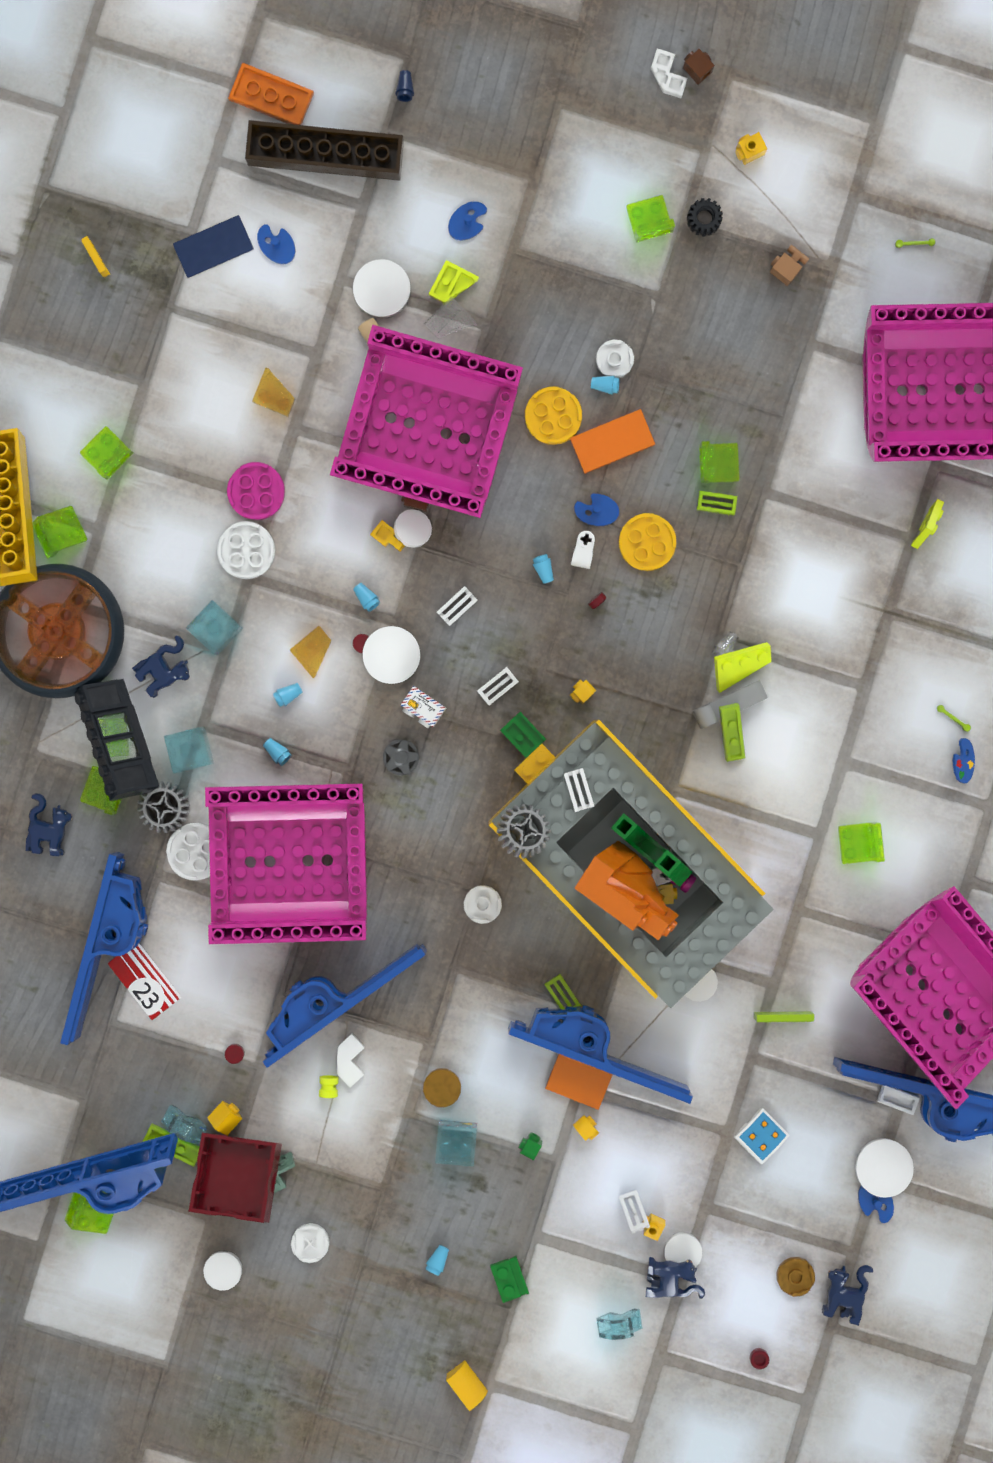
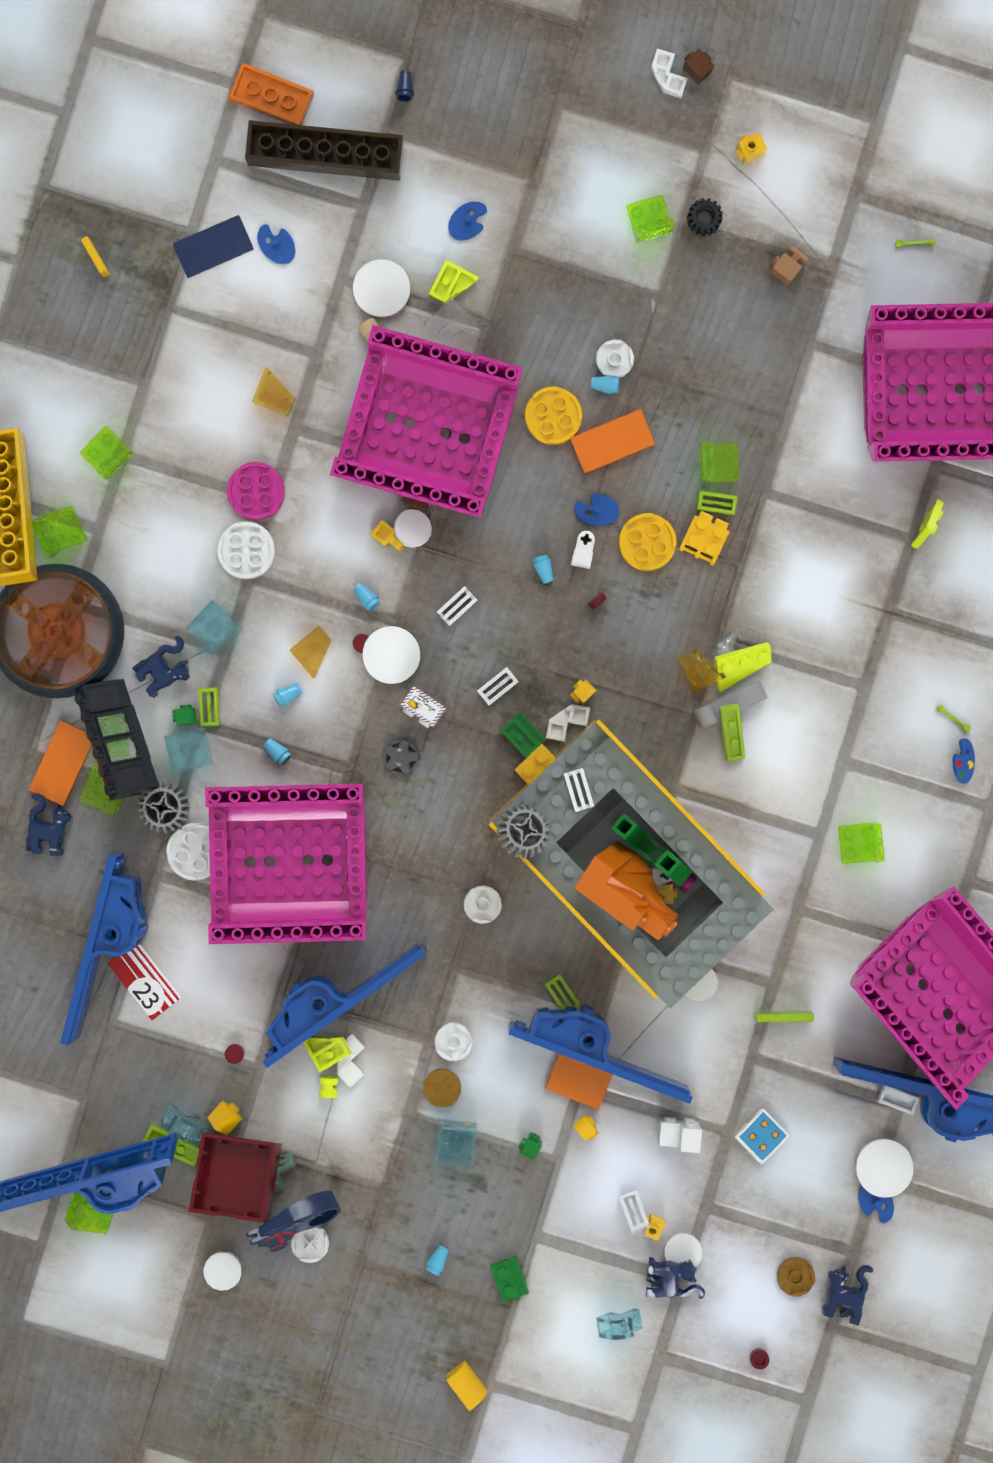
none -> orange tile [28,720,92,806]
none -> green plate [172,705,197,726]
none -> lime tile [198,687,220,727]
none -> dark blue animal [246,1190,341,1252]
none -> neon yellow wing [303,1036,352,1073]
none -> white tile [435,1022,472,1061]
none -> white tile [546,704,590,742]
none -> white brick [658,1116,702,1153]
none -> clear yellow wing [678,649,726,692]
none -> yellow plate [679,511,730,566]

